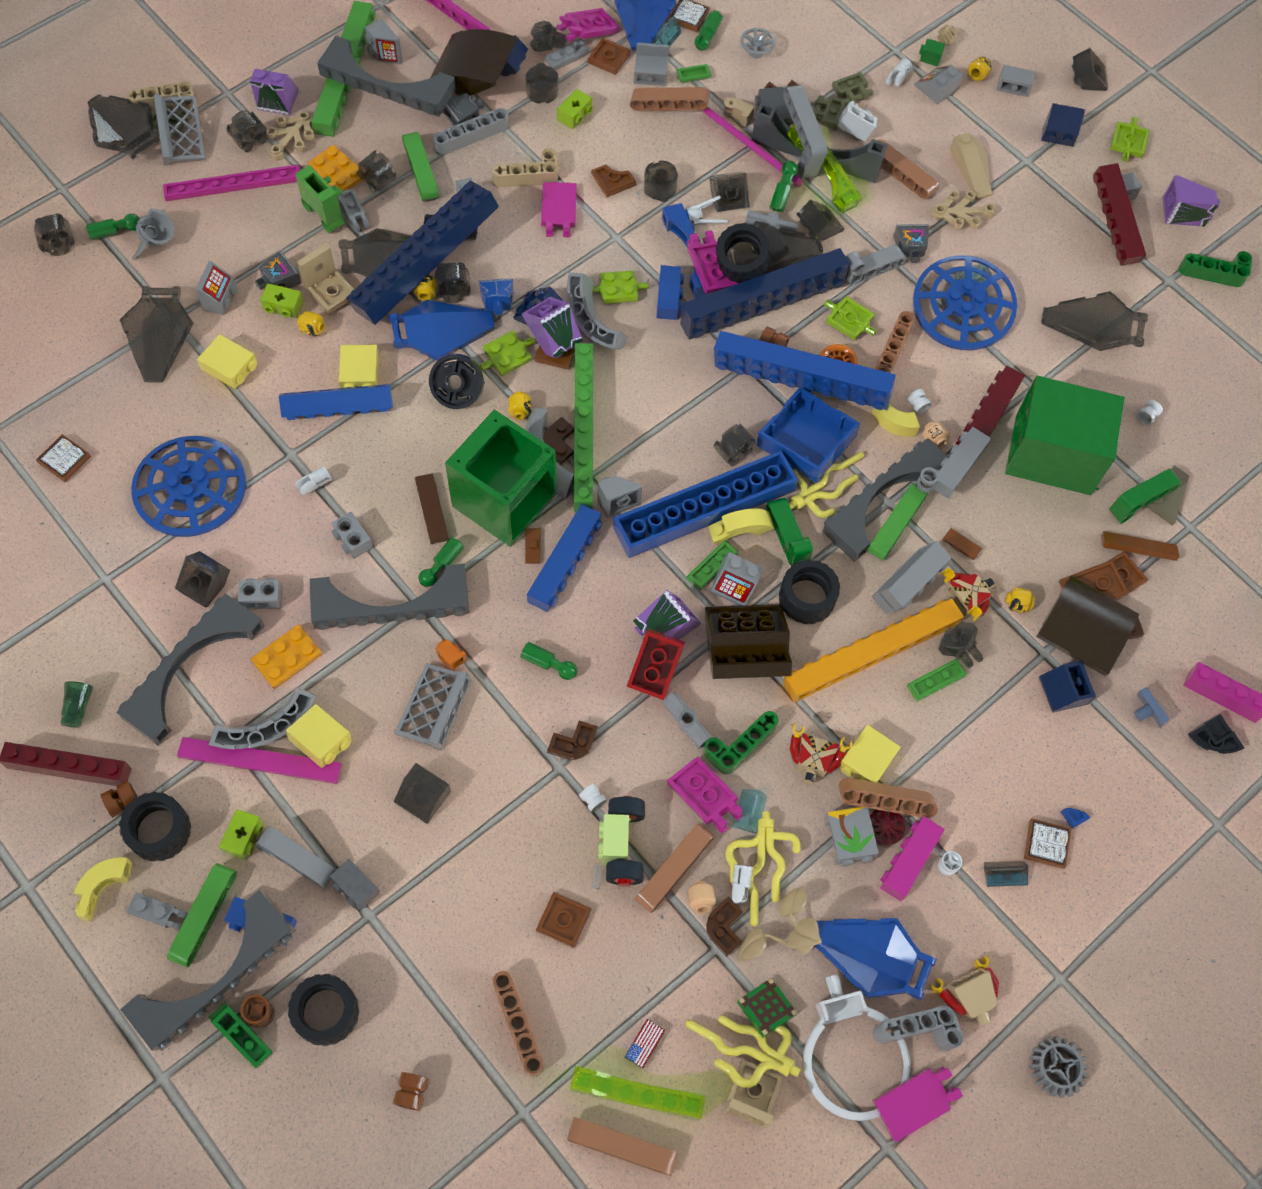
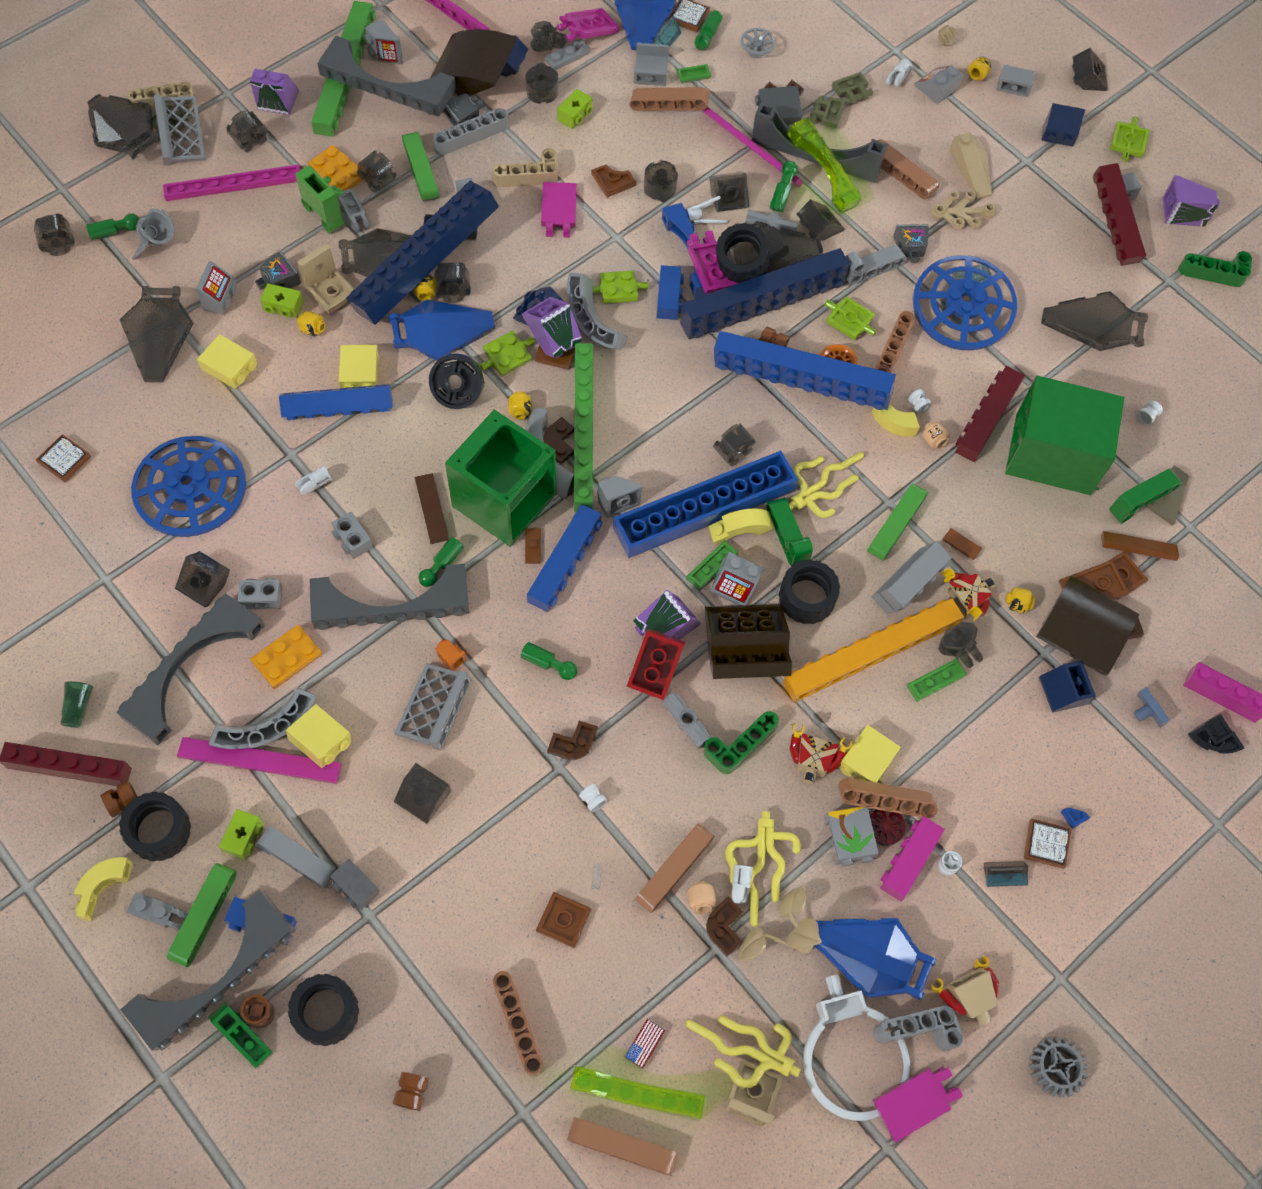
tan plant [266,111,315,161] -> none
blue torso [479,278,514,315] -> none
dark orange tile [587,38,631,75] -> none
brick [598,796,645,887] -> none
dark pink tile [667,756,743,834] -> none
tan leg [723,97,755,128] -> none
clear light blue slope [733,789,766,833] -> none
tile [737,978,797,1038] -> none
blue tile [756,387,860,483] -> none
light grey beam [783,85,827,179] -> none
dark grey arch [822,438,949,562] -> none
white brick [837,101,878,142] -> none
light grey hinge [917,427,991,499] -> none
green brick [919,38,945,67] -> none

